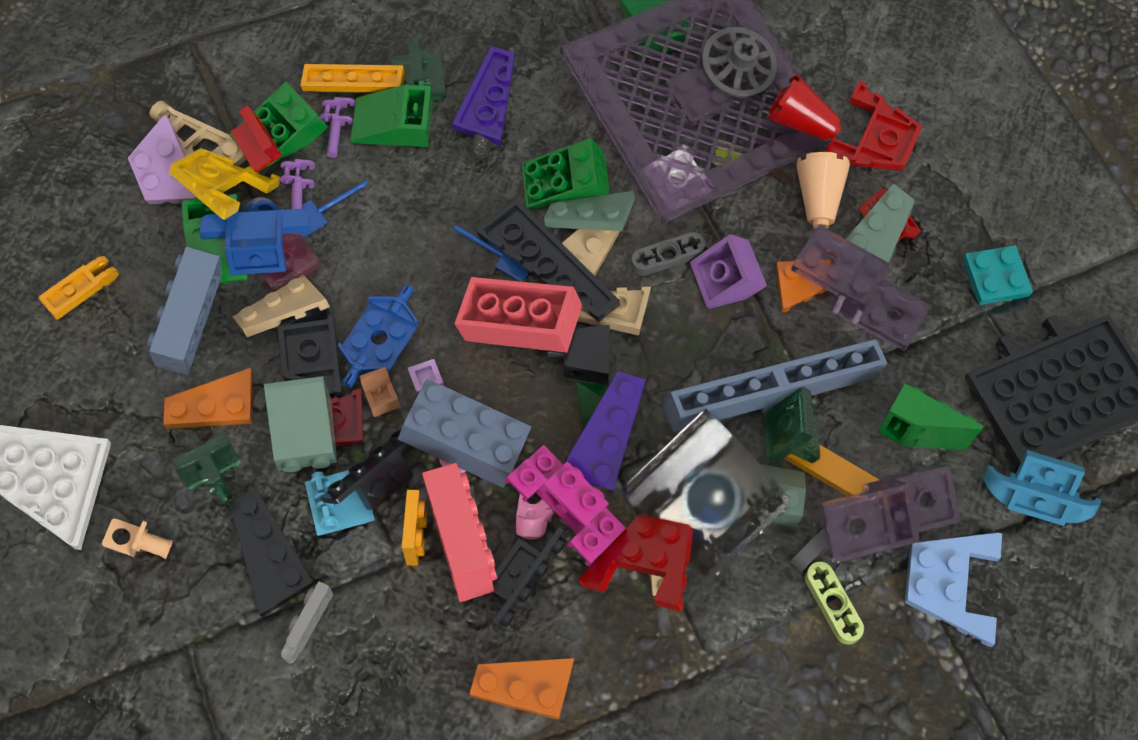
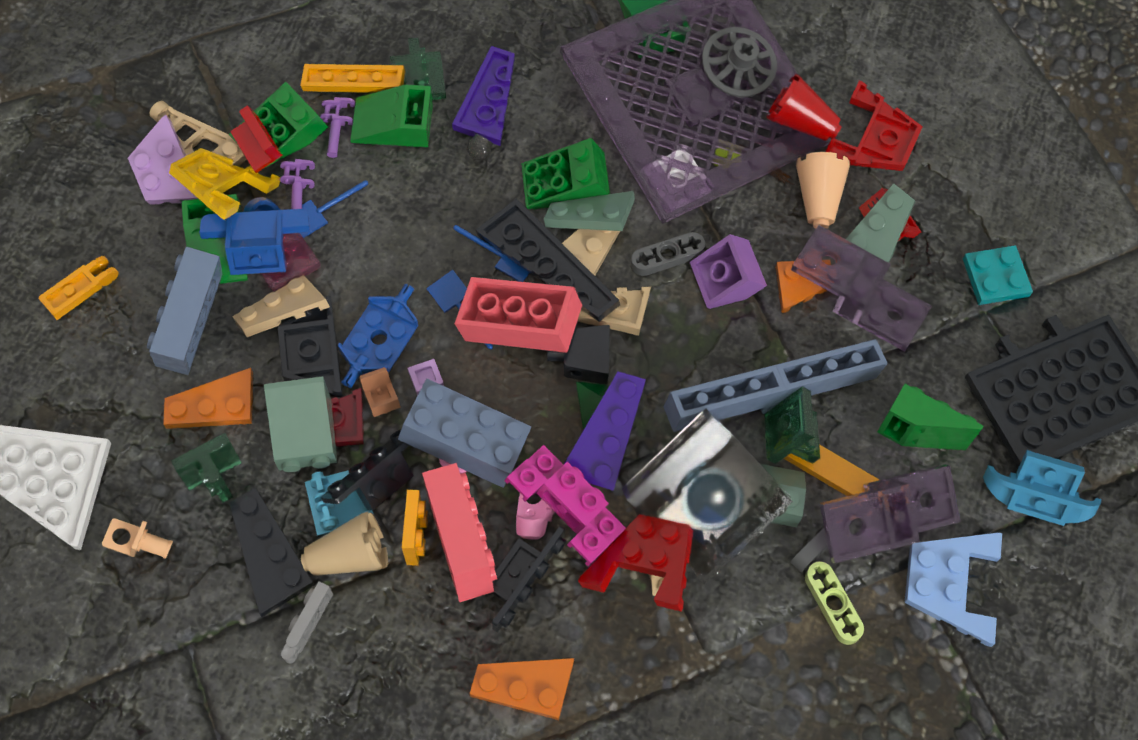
none -> tan cone [301,512,388,576]
none -> blue piece [427,270,493,349]

